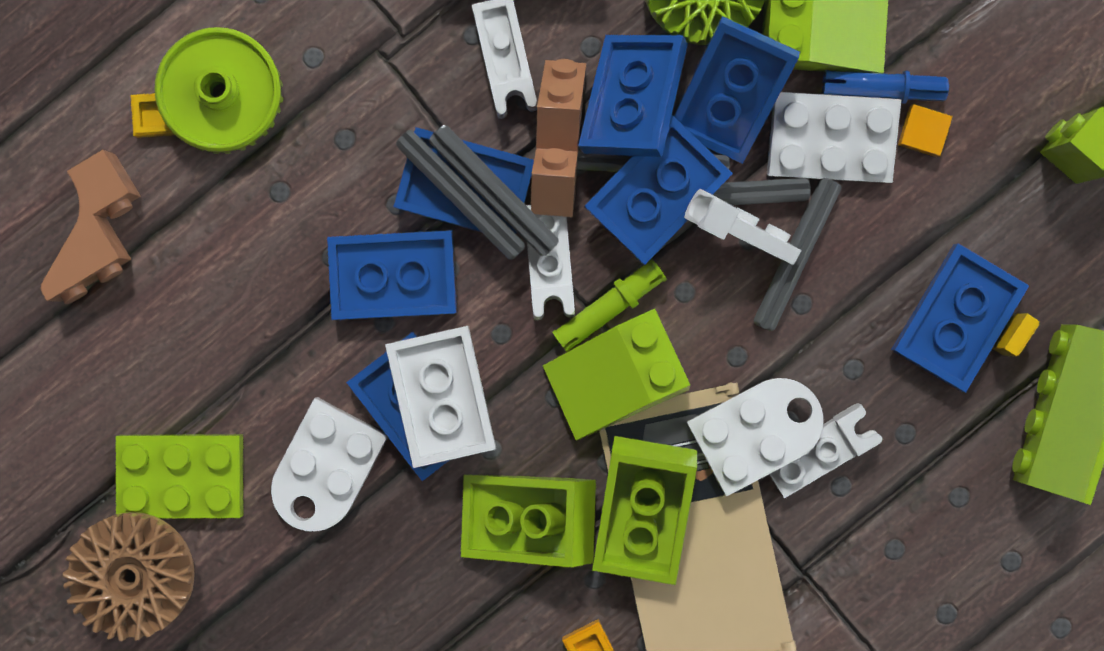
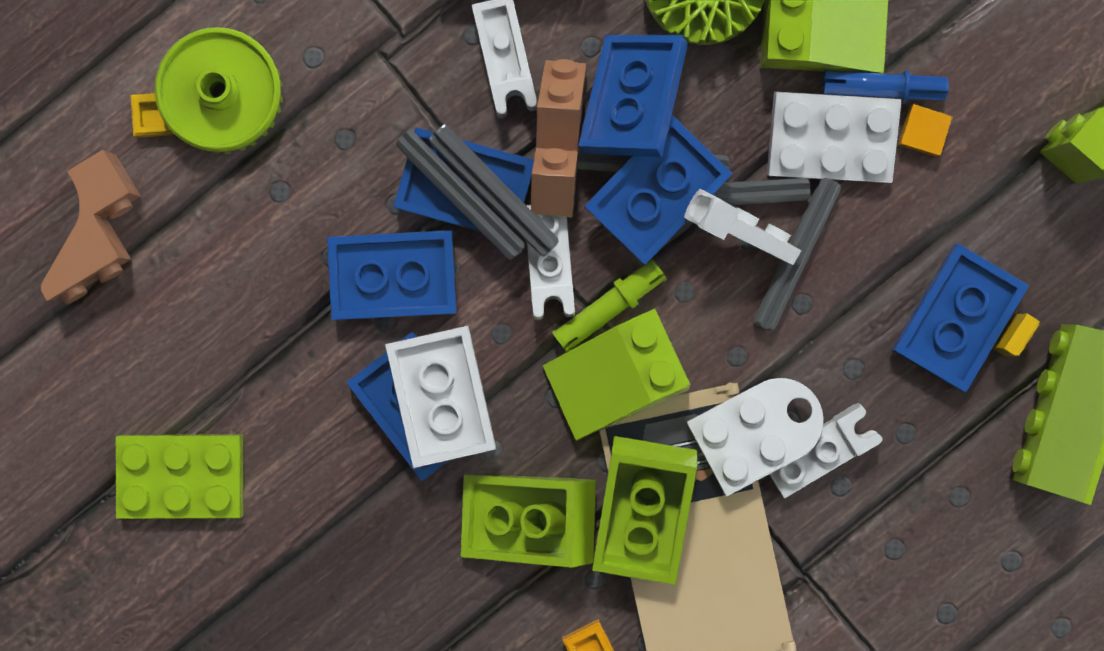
medium nougat wheel [63,512,195,641] -> none
white plate [271,397,388,531] -> none
blue plate [674,16,800,164] -> none

